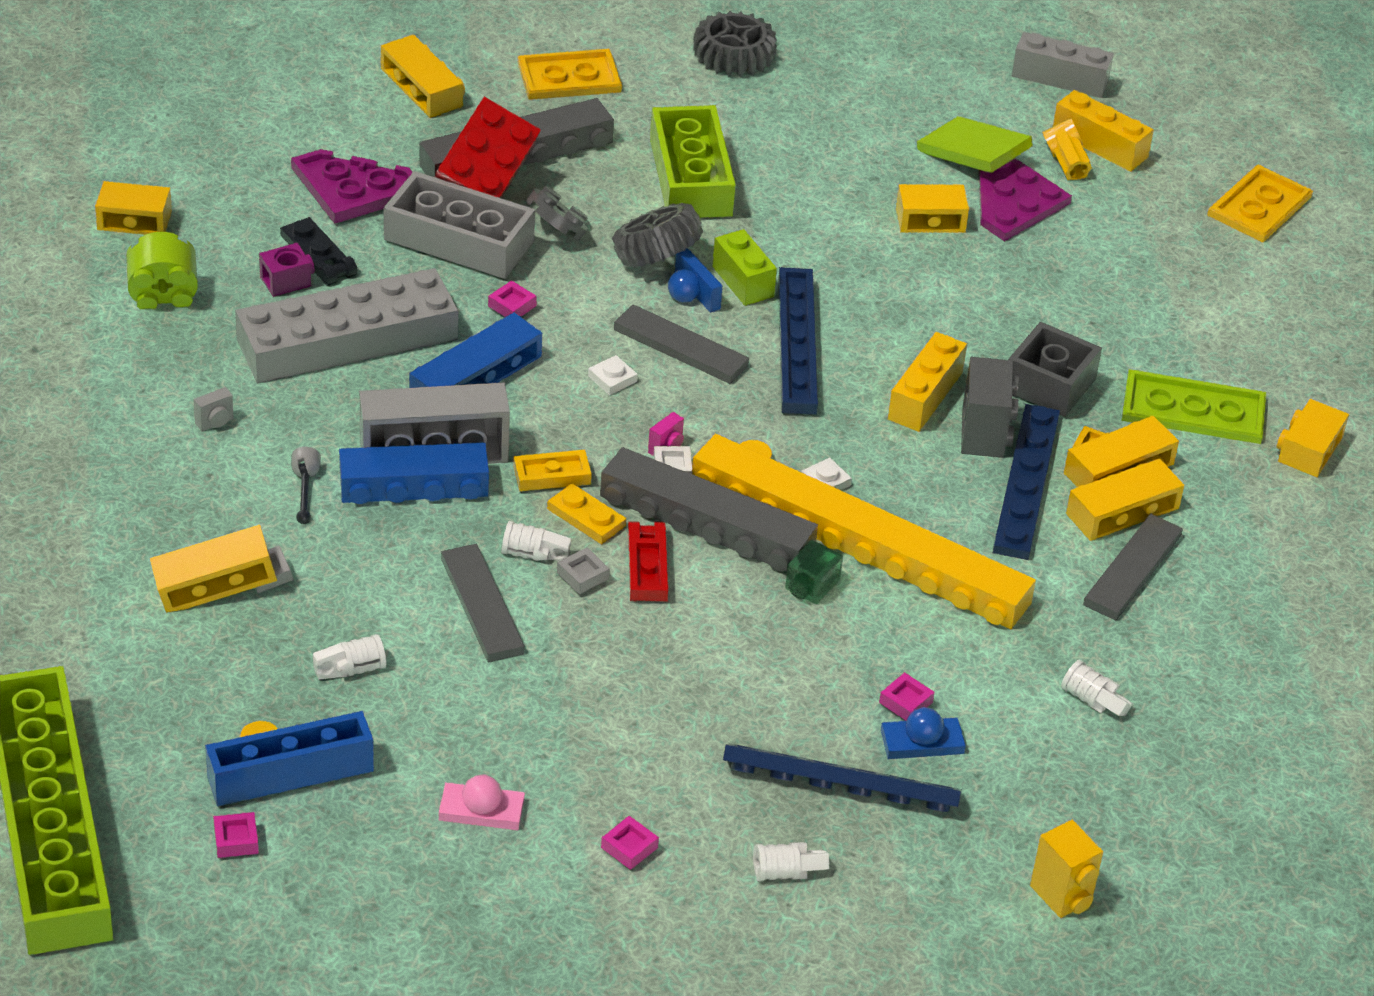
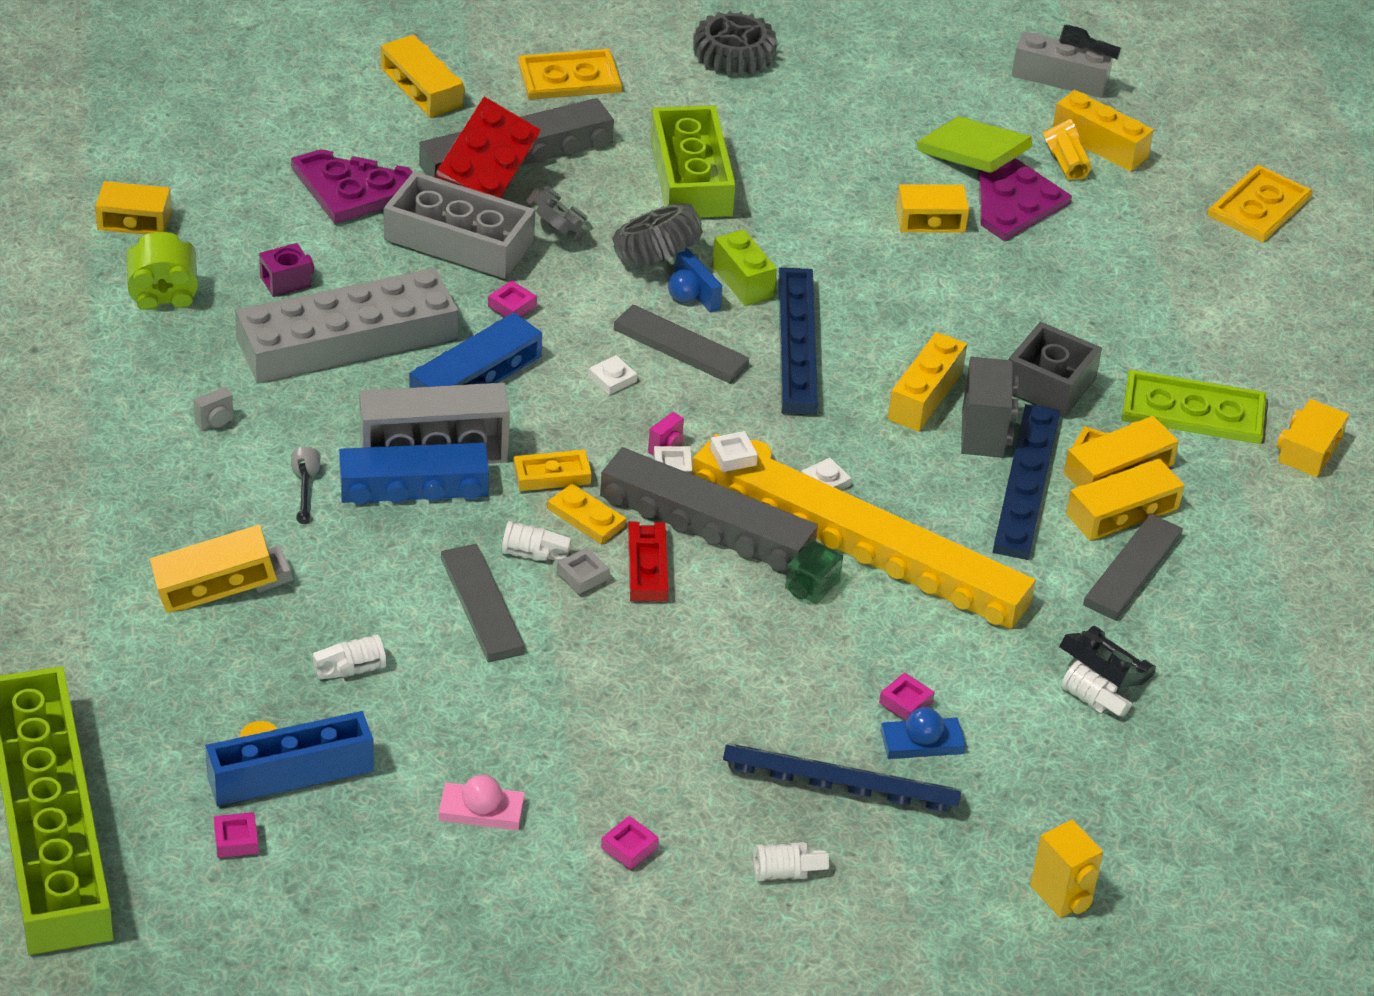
black plate [280,217,358,286] -> none
none -> white plate [710,431,758,472]
none -> black piece [1059,25,1122,60]
none -> black plate [1059,626,1156,688]

